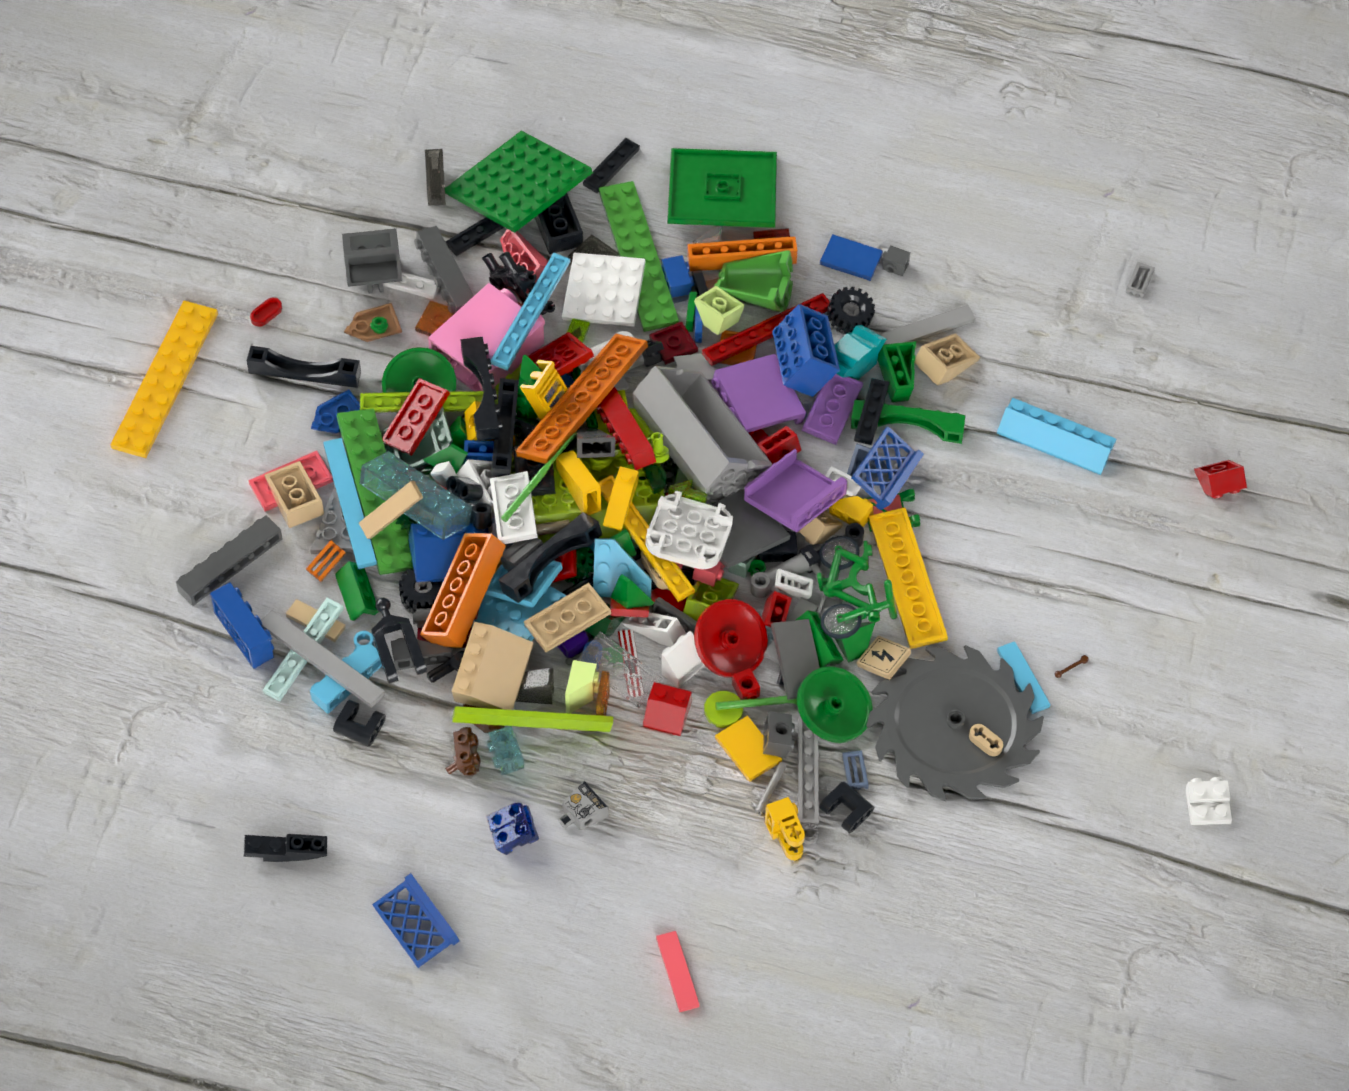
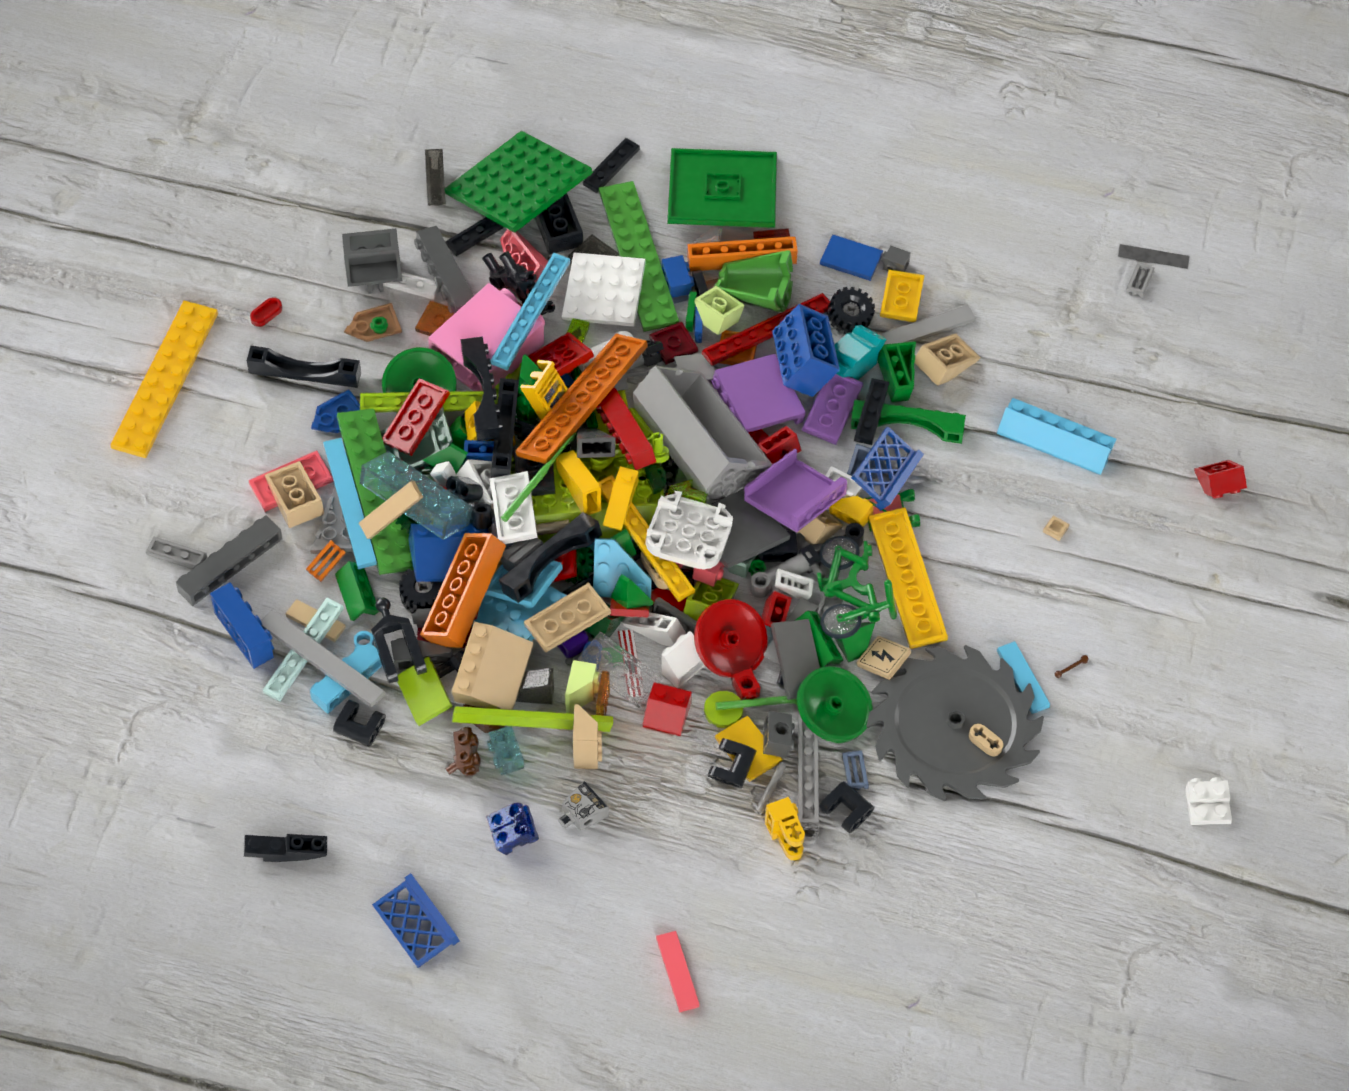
none -> light grey tile [146,536,207,569]
none -> lime tile [397,657,453,726]
none -> tan slope [573,705,602,769]
none -> black connector [707,738,757,788]
none -> yellow plate [880,270,924,322]
none -> tan tile [1043,515,1070,541]
none -> flat silver sticker [1118,244,1190,269]

